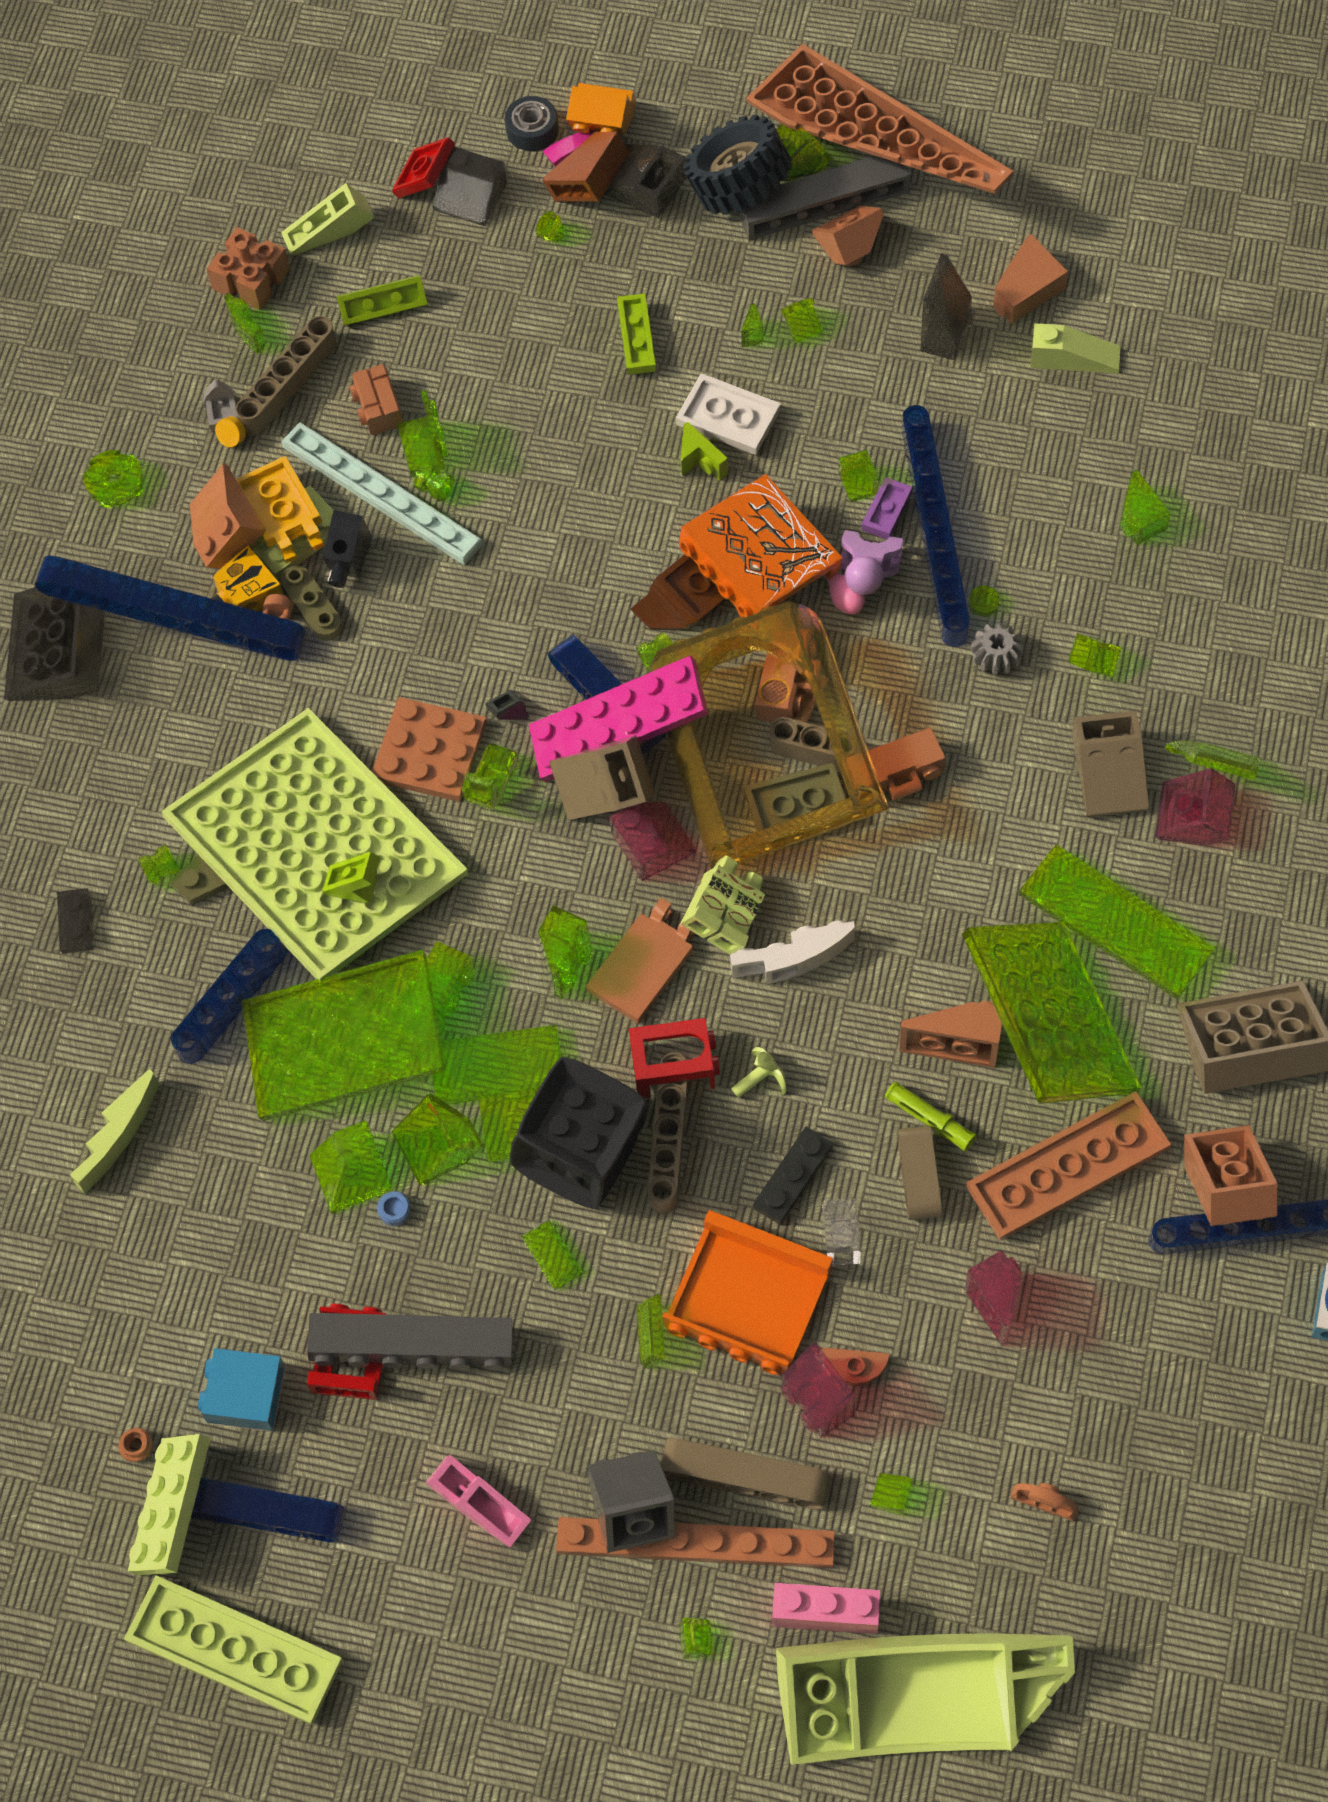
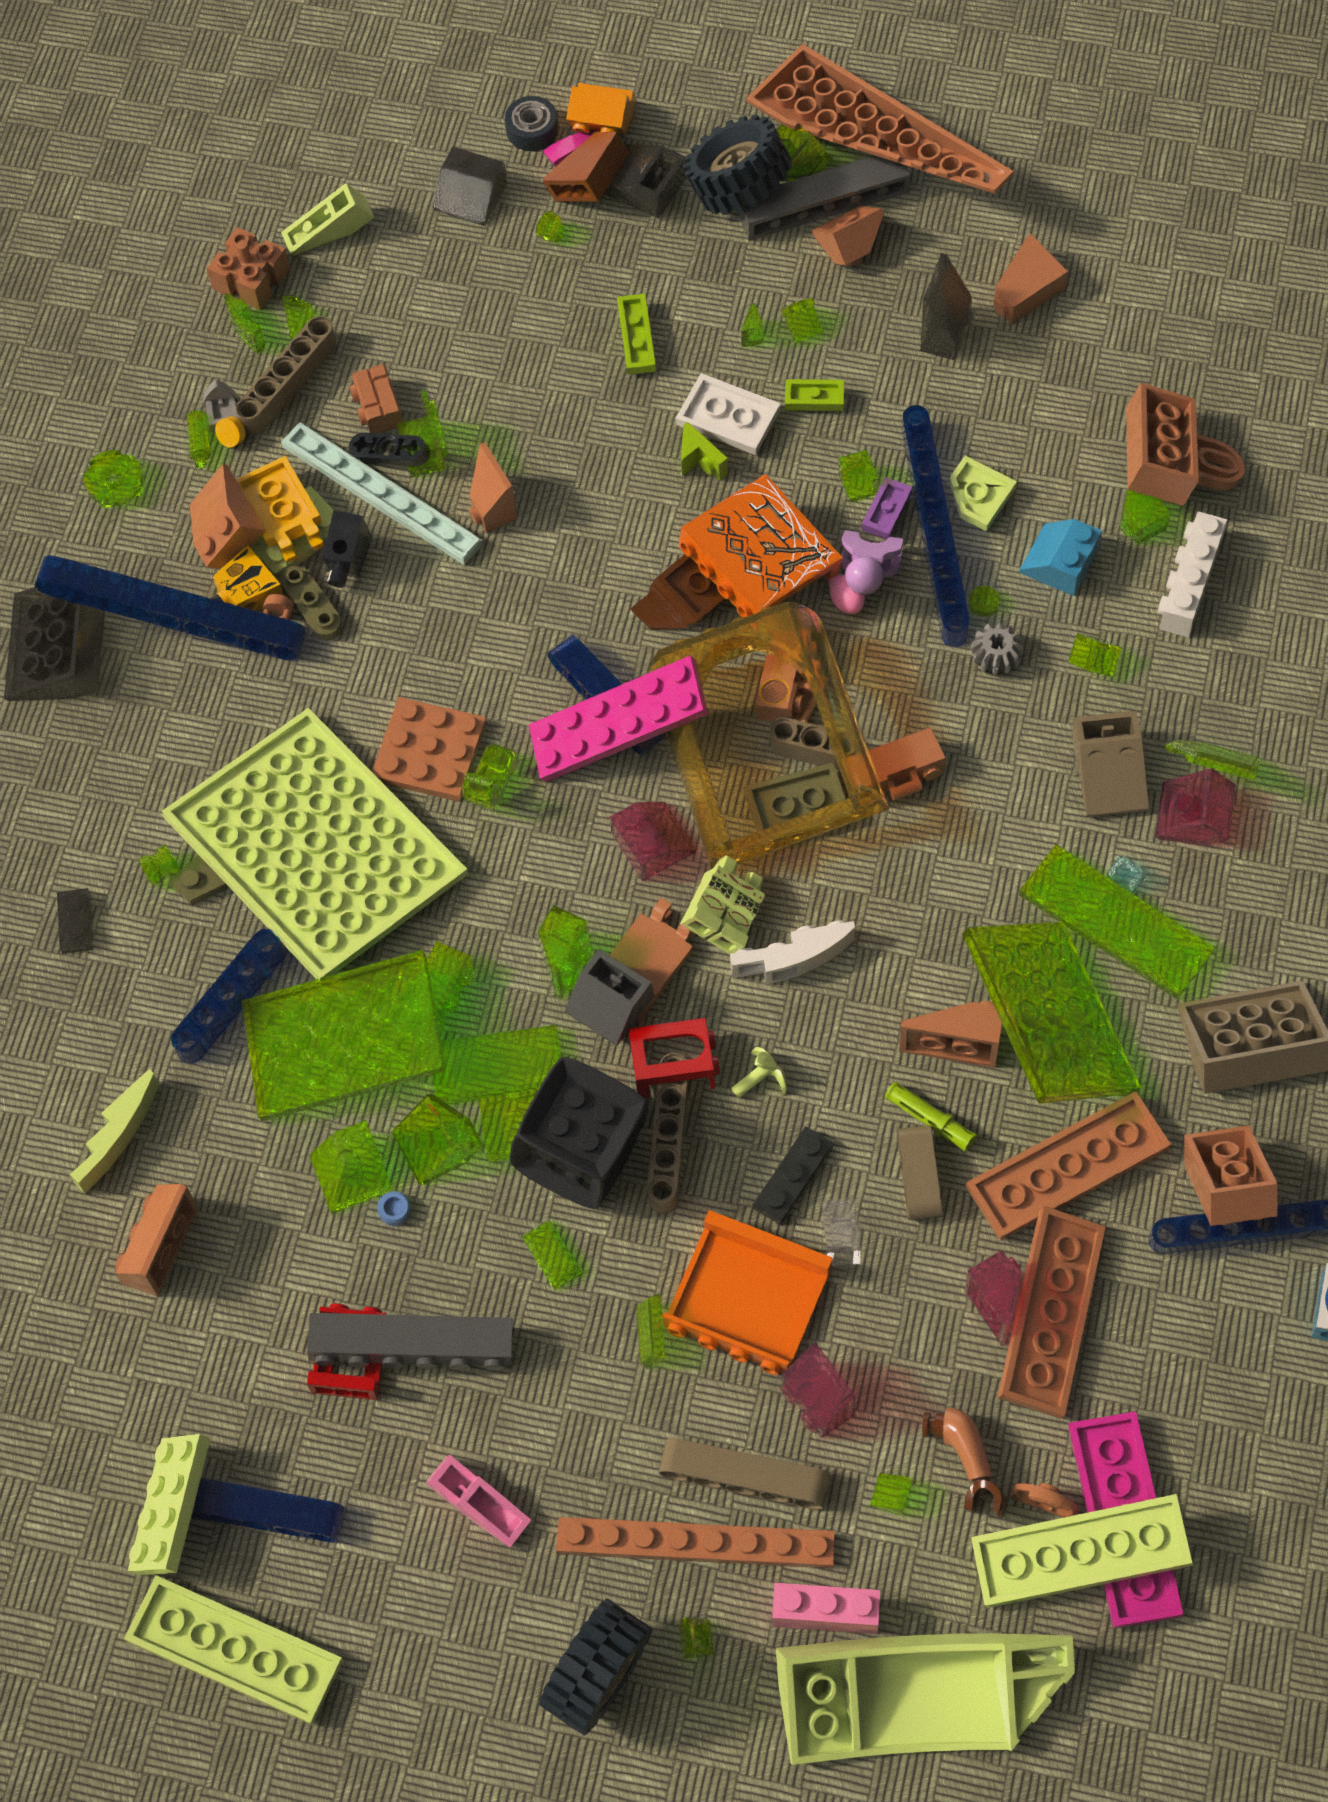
nougat plate [118,1428,153,1462] -> none
dark azure piece [198,1348,286,1432] -> none
lime slope [322,851,380,903] -> none
lime plate [336,275,428,325] -> none
red tile [392,137,456,198] -> none
clear neon green wheel [413,462,455,502] -> none
pearl dark grey slope [485,690,529,720] -> none
dark tan slope [549,735,655,820] -> none
dark grey slope [588,1450,675,1553] -> none
clear neon green wheel [636,632,678,672] -> none
nougat plate [822,1347,890,1386] -> none
yellowish green slope [1031,323,1120,374] -> none
none -> nougat slope [115,1184,198,1297]
none -> clear neon green cylinder [186,410,211,468]
none -> clear neon green tile [282,295,316,341]
none -> black beam [349,433,431,466]
none -> nougat slope [468,442,517,533]
none -> black wheel [539,1598,653,1736]
none -> dark grey slope [565,949,655,1046]
none -> lime plate [785,379,844,411]
none -> piece [922,1407,1008,1520]
none -> yellowish green plate [950,456,1017,531]
none -> yellowish green plate [971,1494,1193,1608]
none -> nougat plate [997,1206,1105,1419]
none -> dark azure slope [1019,519,1102,596]
none -> dark pink plate [1068,1411,1183,1629]
none -> clear light blue slope [1102,855,1149,899]
none -> nougat brick [1126,383,1245,506]
none -> white brick [1157,511,1227,638]

